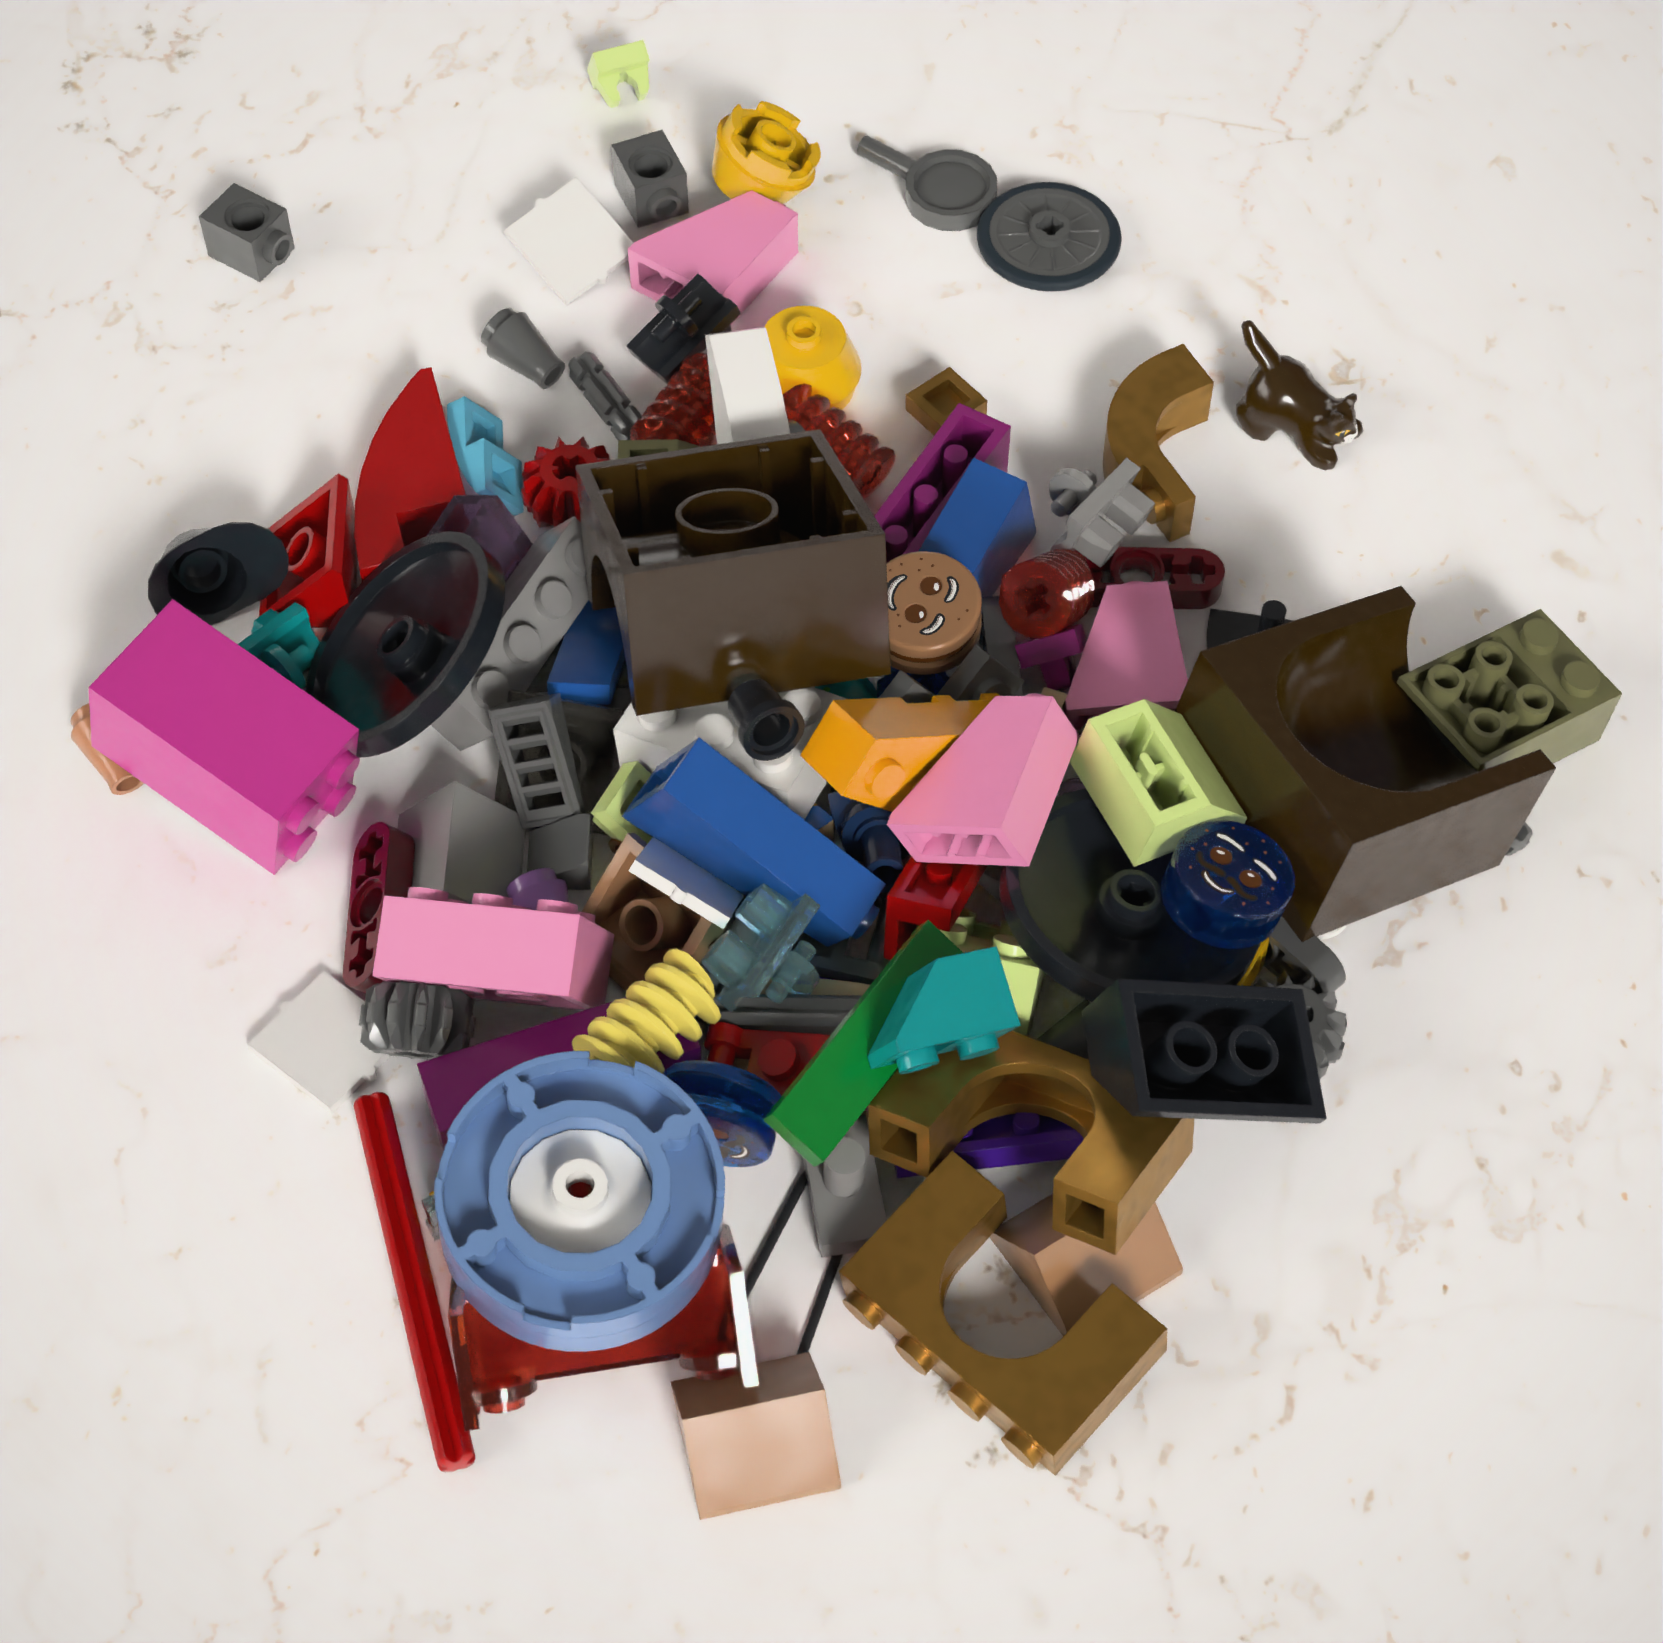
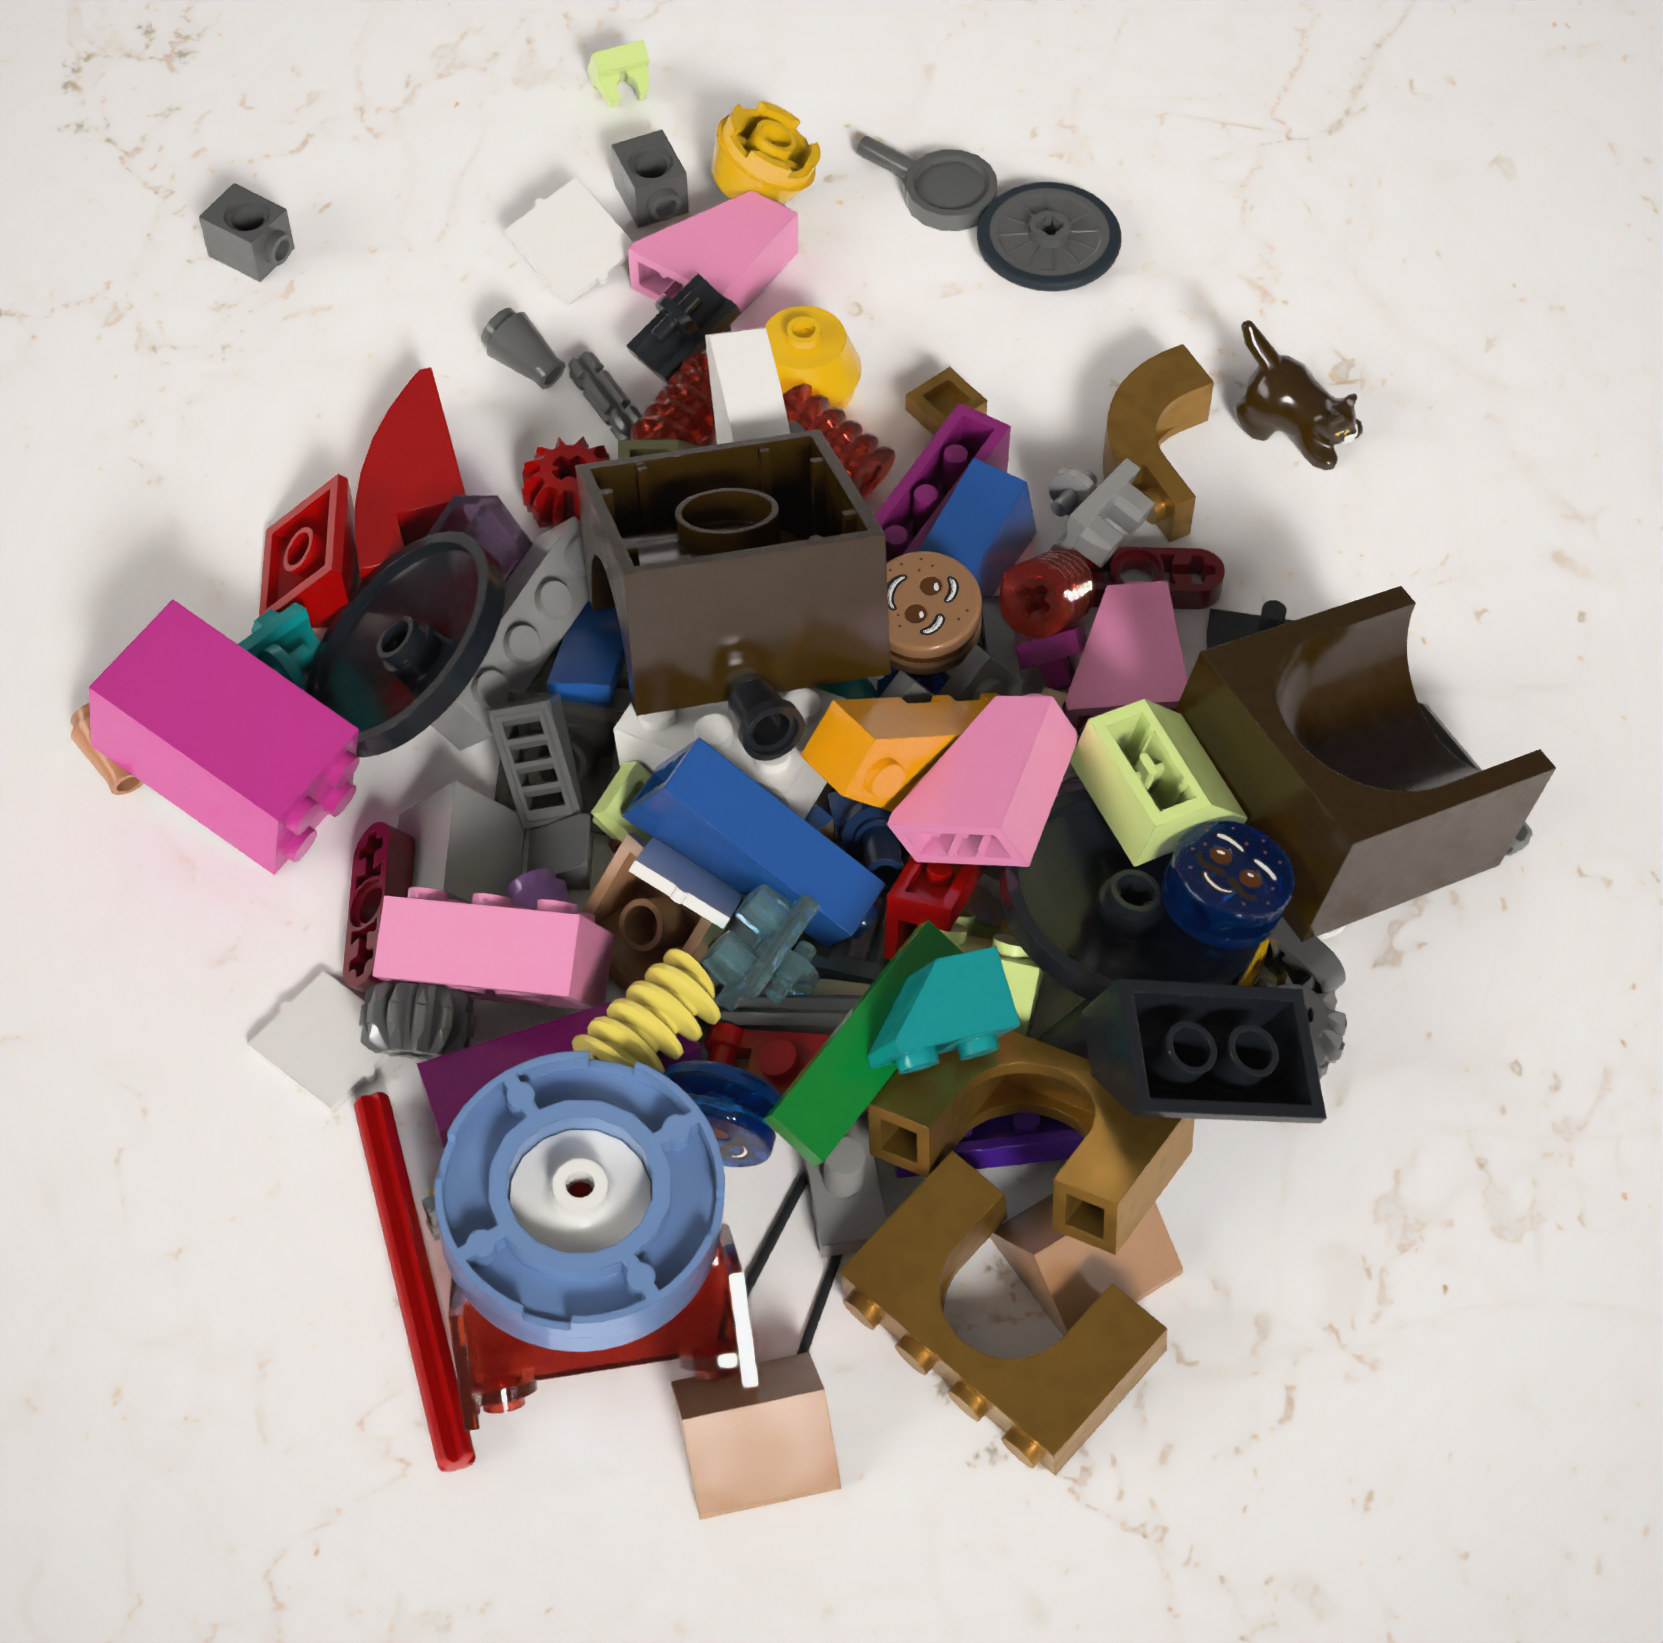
black piece [148,522,289,625] -> none
medium azure slope [447,396,524,516] -> none
olive slope [1397,609,1622,771] -> none

